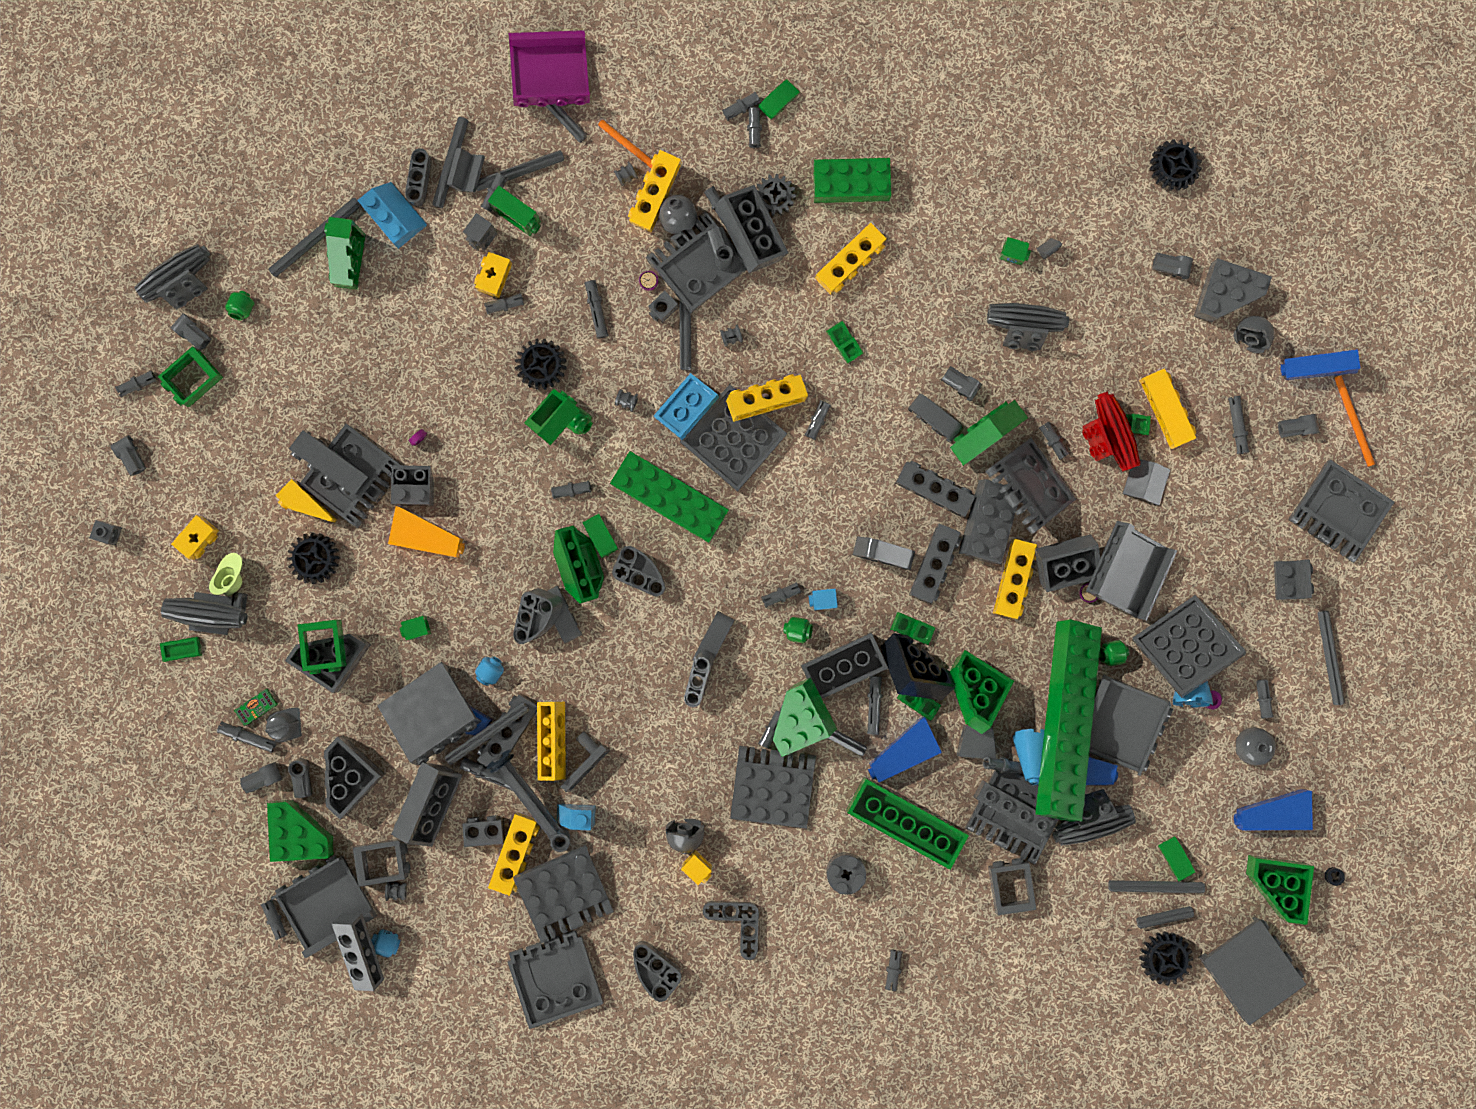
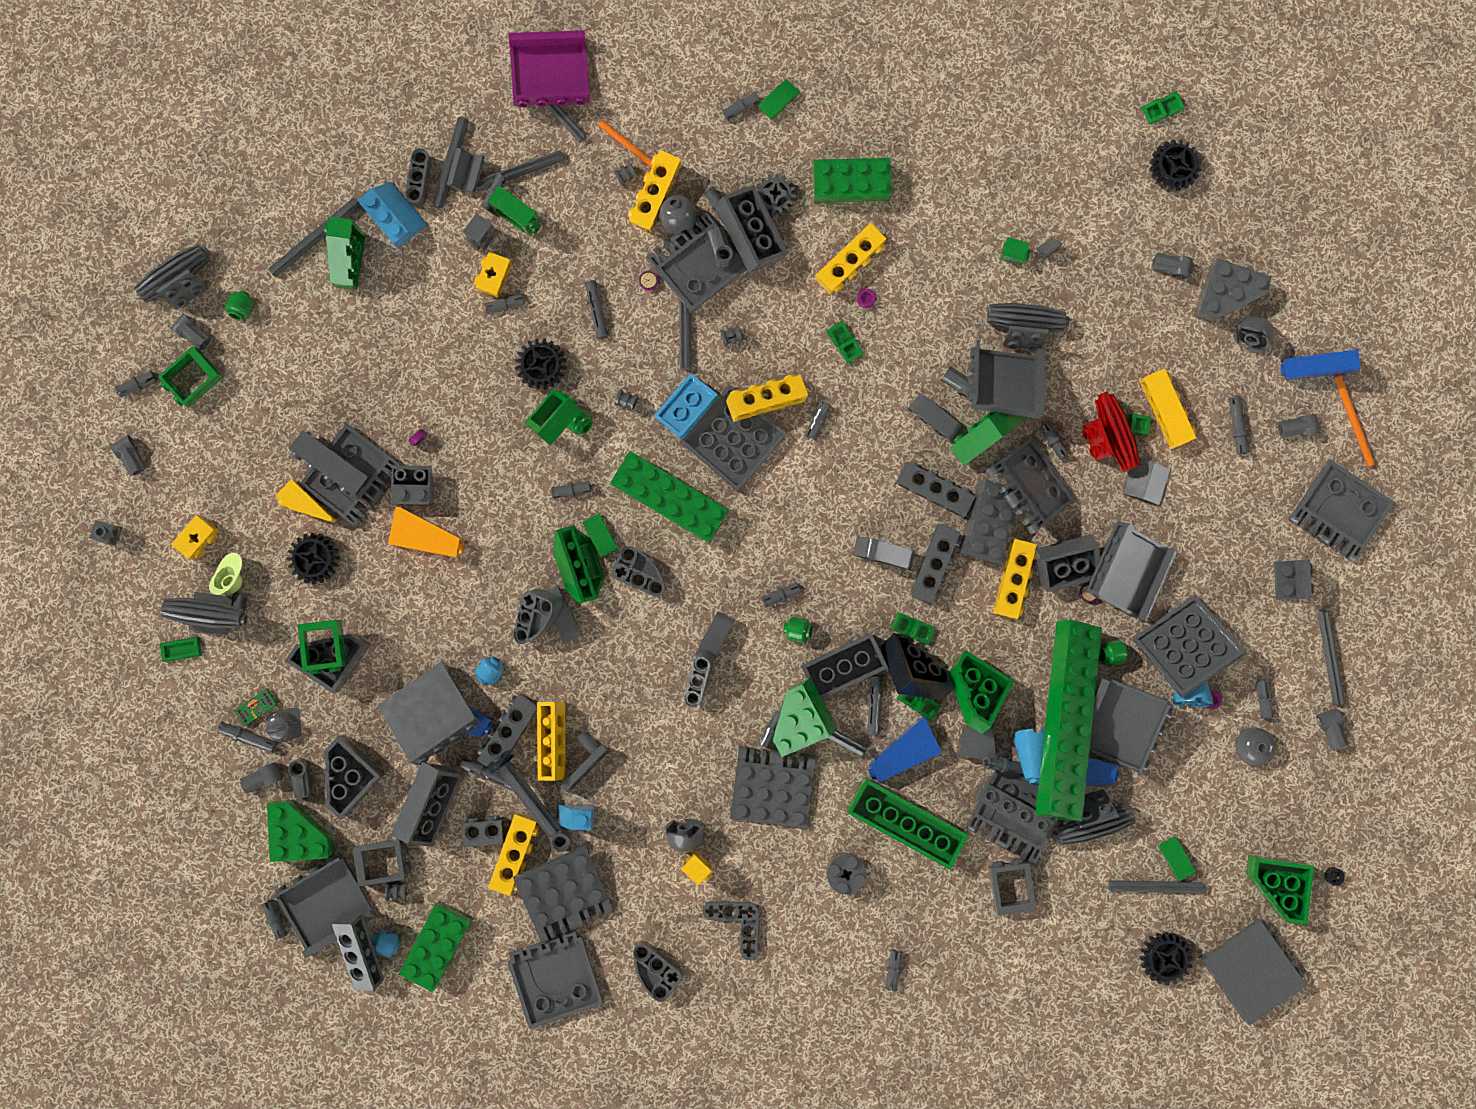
green brick [400,616,432,641] -> none
dark grey axle [445,703,529,765] -> none
dark grey brick [648,290,679,323] -> none
dark grey pin [747,107,762,148] -> none
dark azure brick [809,589,838,610] -> none
dark grey axle [1136,906,1194,929] -> none
blue slope [1234,789,1313,830] -> none
none -> green brick [398,900,473,993]
none -> magenta tile [857,289,876,308]
none -> dark grey panel [968,340,1046,418]
none -> green slope [1141,91,1185,125]
none -> dark grey piece [1316,708,1348,750]

